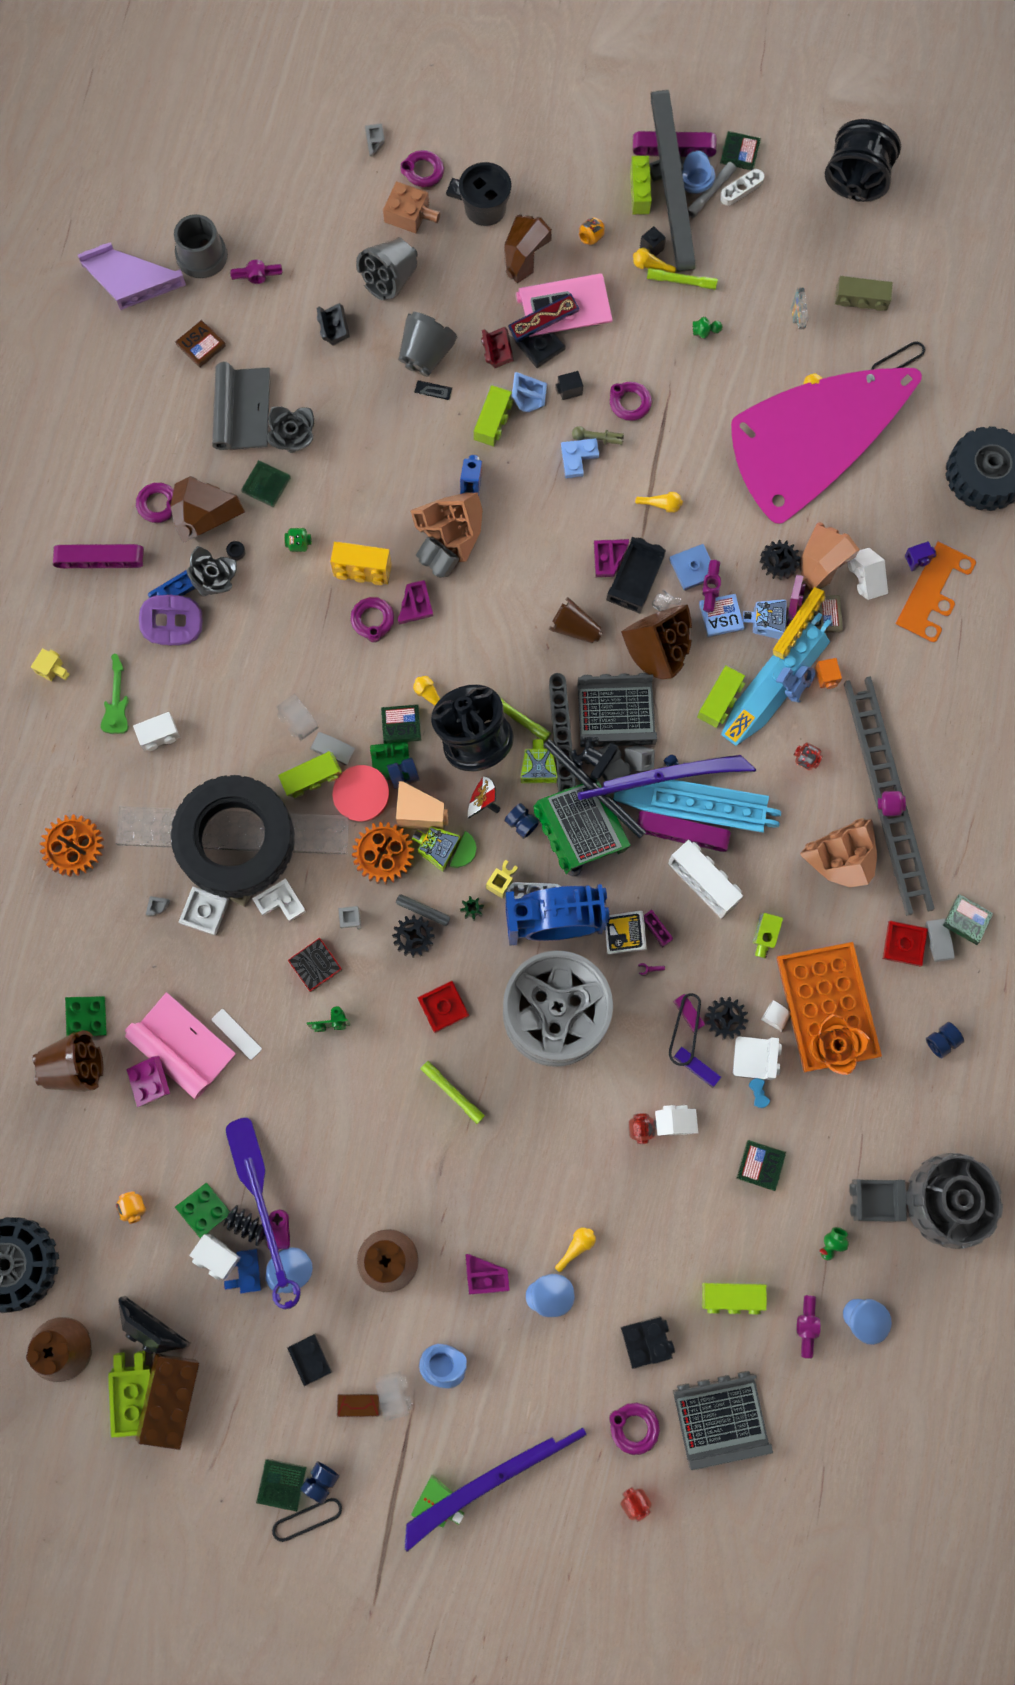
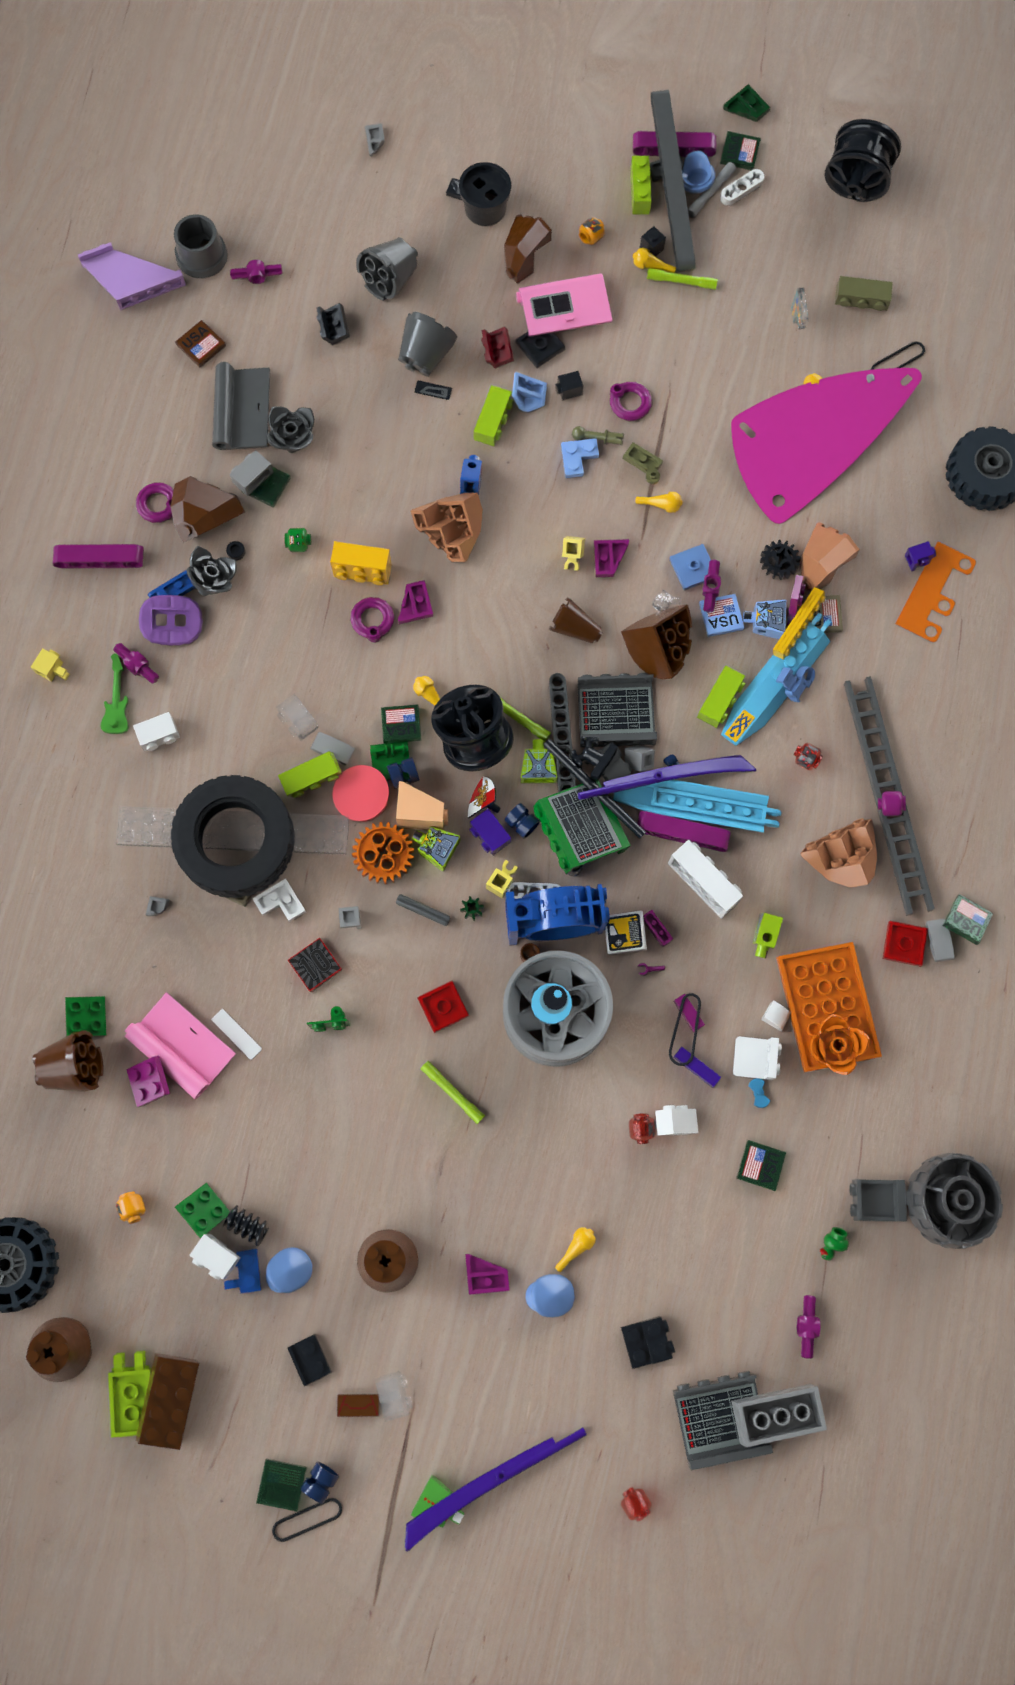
orange gear [40,814,104,877] -> none
black wedge [118,1296,191,1354] -> none
white tile [179,887,230,936] -> none
dark purple piece [226,1117,301,1309] -> none
magenta piece [267,1209,290,1250] -> none
nougat brick [383,181,440,233] -> none
black gear [392,915,435,958] -> none
magenta piece [400,150,444,188] -> none
dark grey brick [416,537,460,578] -> none
medium blue piece [419,1344,467,1389] -> none
bright green tile [450,831,477,868] -> none
tile [508,294,580,343] -> none
black panel [606,537,666,614] -> none
magenta piece [609,1403,660,1455] -> none
green animal [693,316,723,339] -> none
lime brick [702,1283,767,1314] -> none
black gear [705,997,748,1040] -> none
orange brick [815,658,842,689] -> none
medium blue piece [843,1299,892,1345] -> none
white brick [848,548,888,600] -> none
dark blue wheel [926,1022,964,1059] -> none
none -> magenta axle [113,643,159,684]
none -> light grey piece [230,450,273,496]
none -> dark purple brick [469,809,511,856]
none -> reddish brown wheel [520,943,540,963]
none -> tile [531,983,572,1024]
none -> light yellow brick [562,536,585,571]
none -> olive hinge [623,442,663,484]
none -> dark green wing [723,84,770,122]
none -> light grey brick [732,1384,827,1447]

